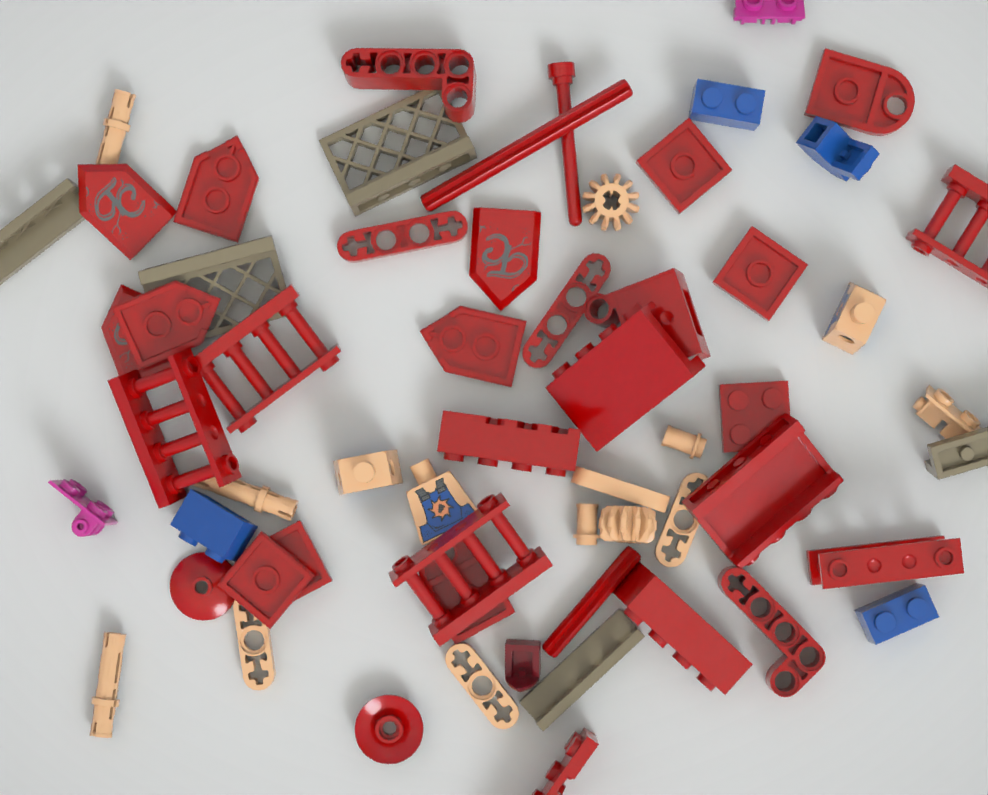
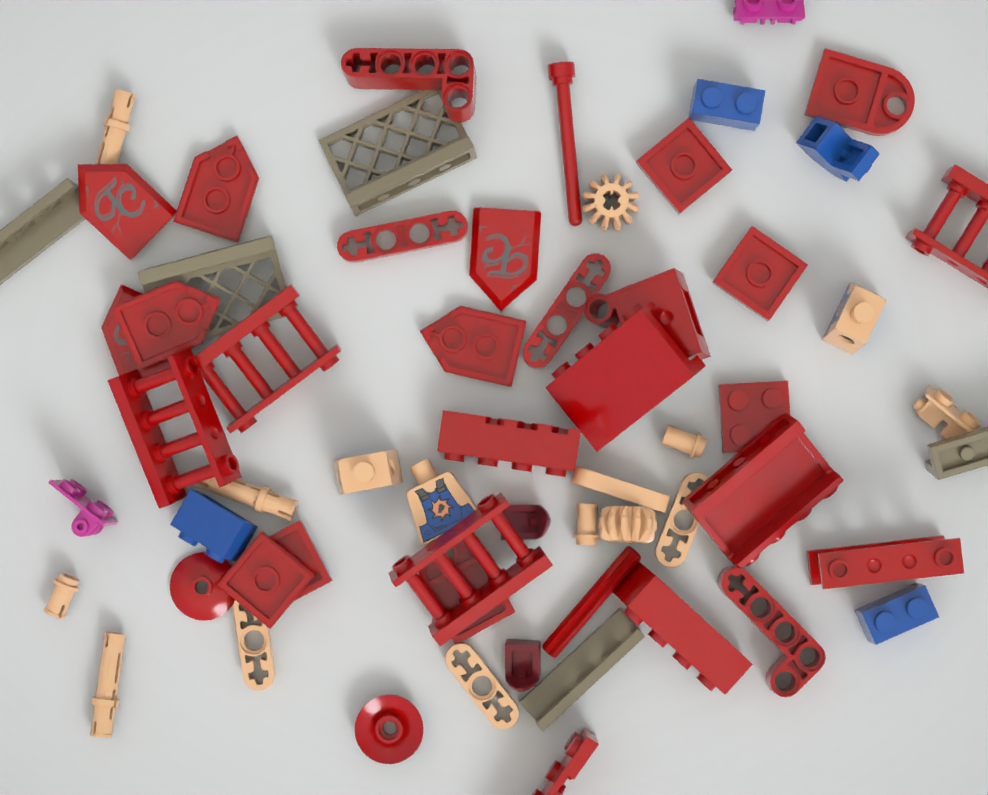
red axle [420,79,633,212] -> none
none -> light nougat pin [44,573,80,619]
none -> dark red plate [501,505,551,540]

